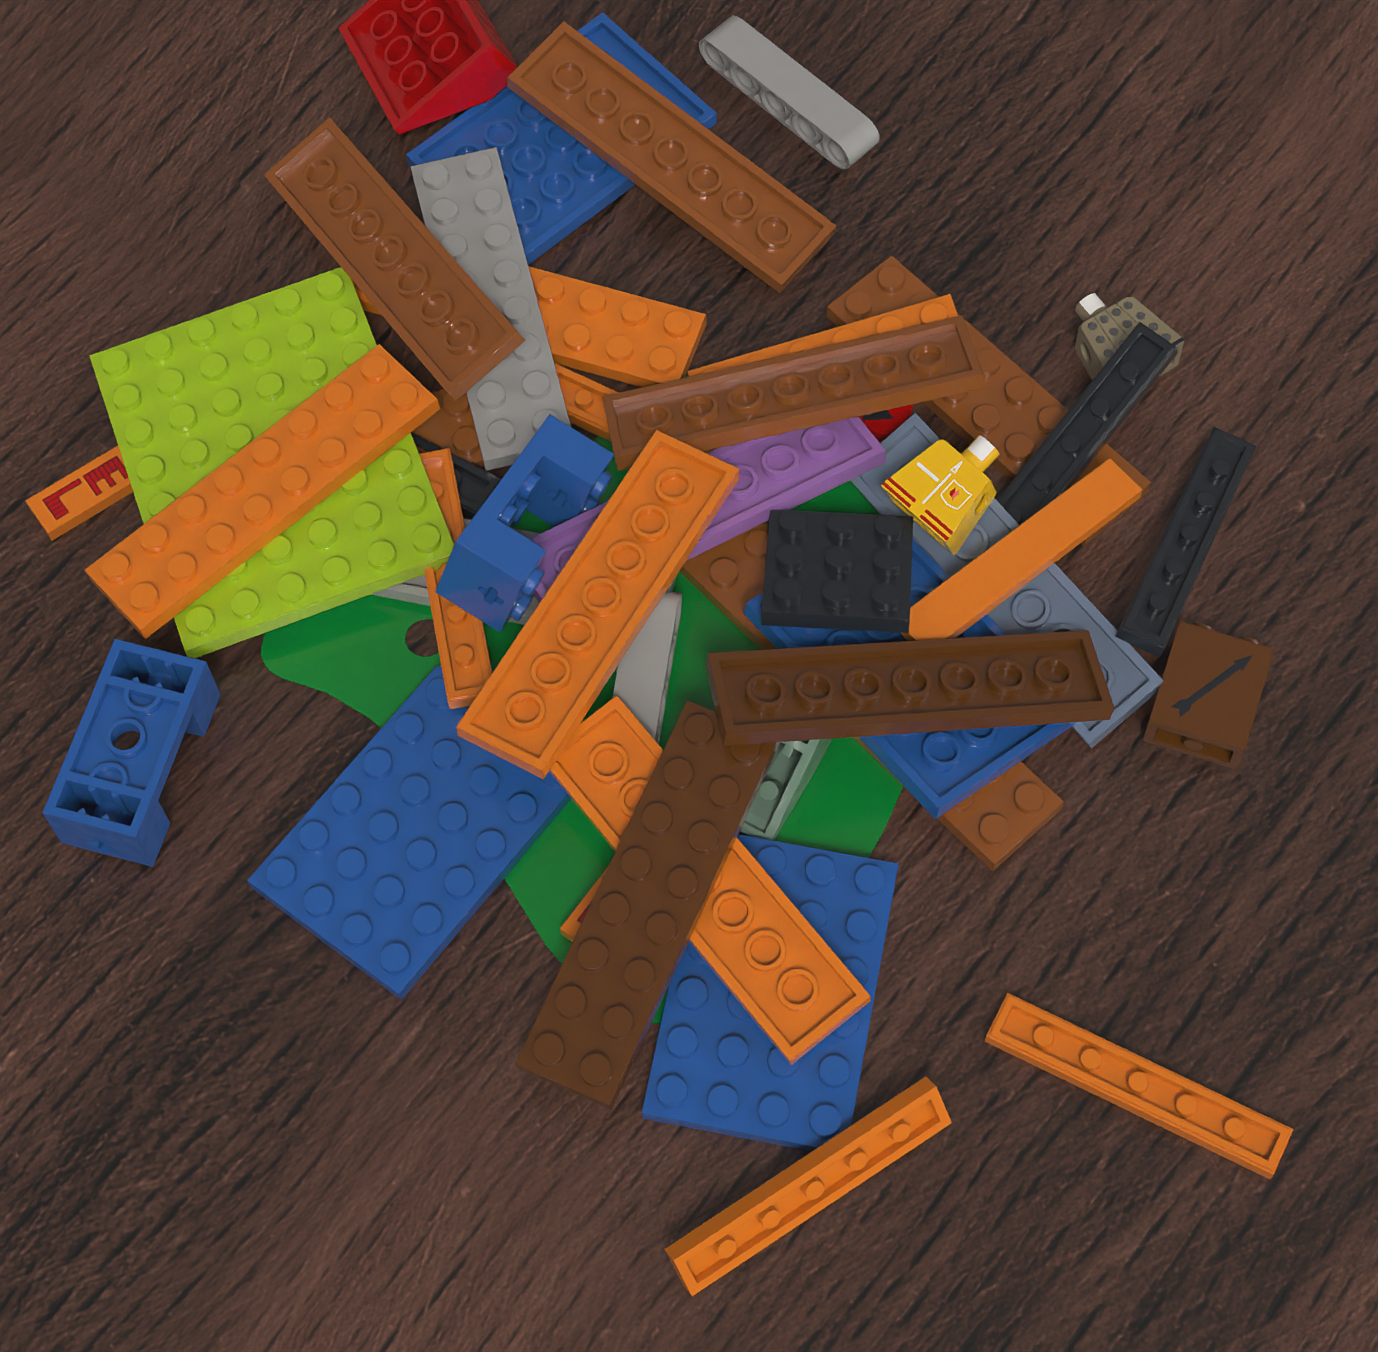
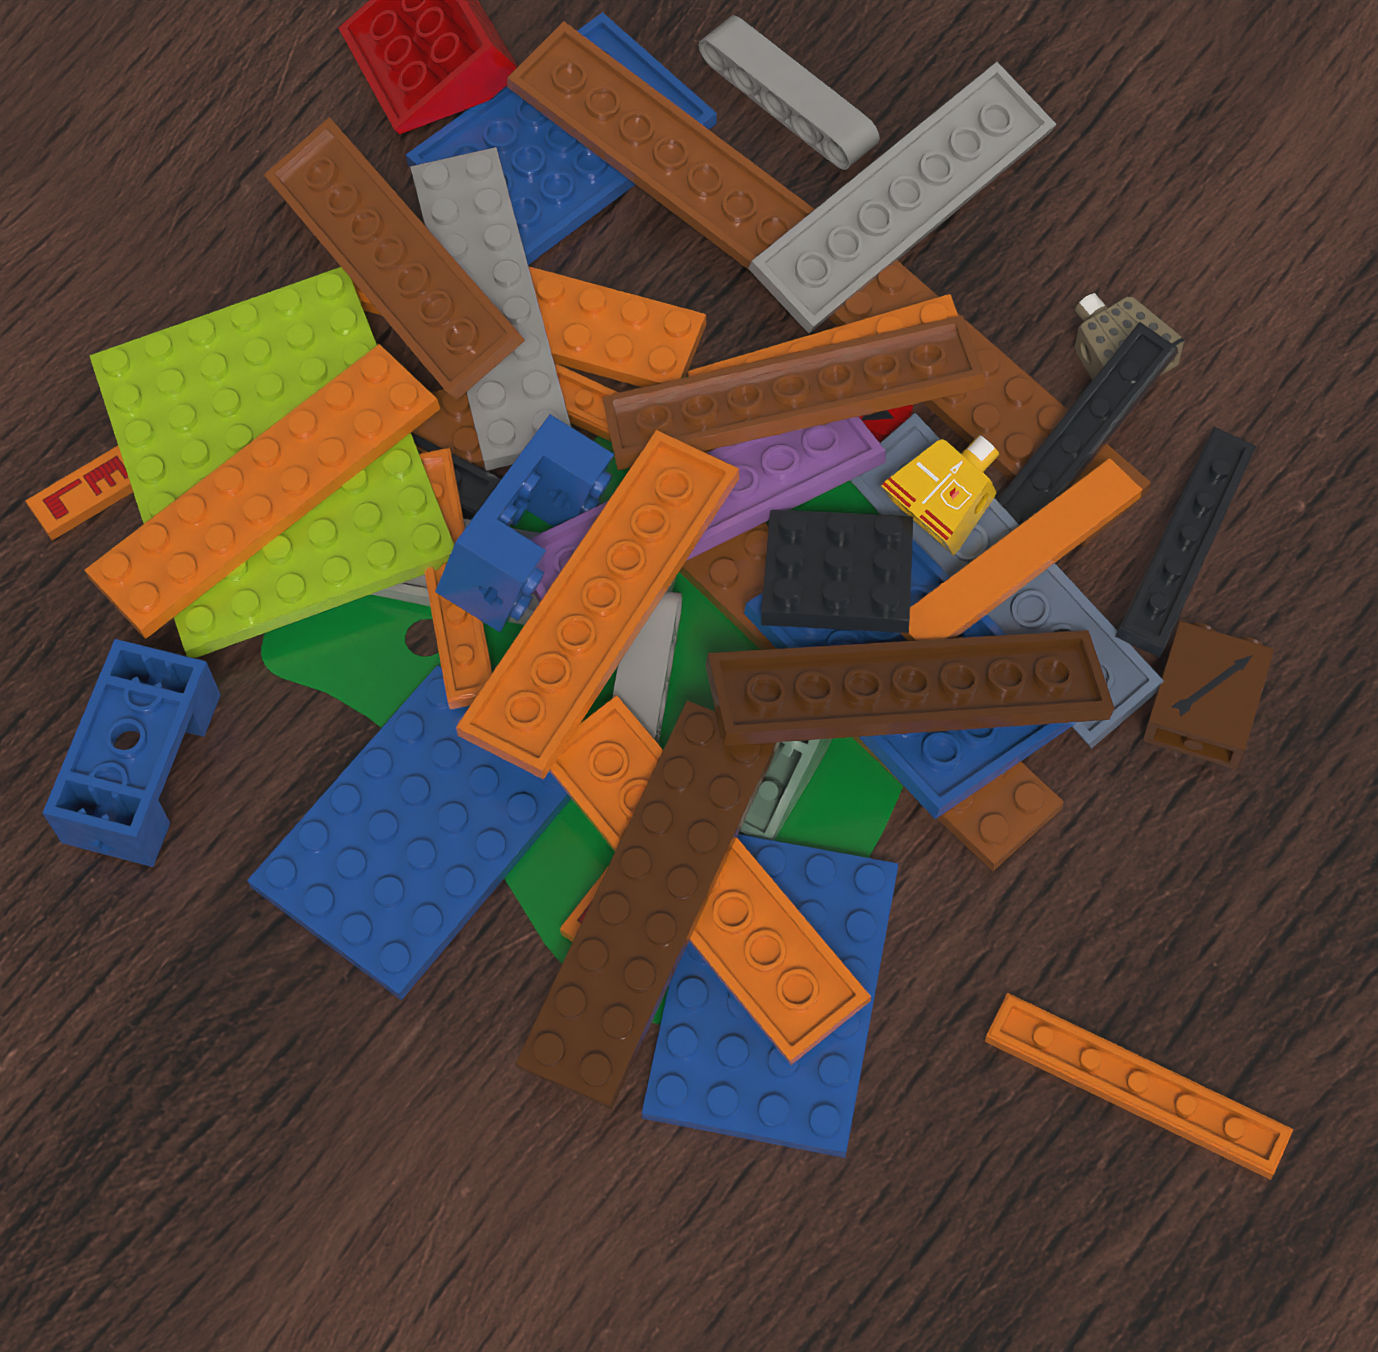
orange plate [665,1076,952,1296] -> none
none -> light grey plate [748,62,1056,334]

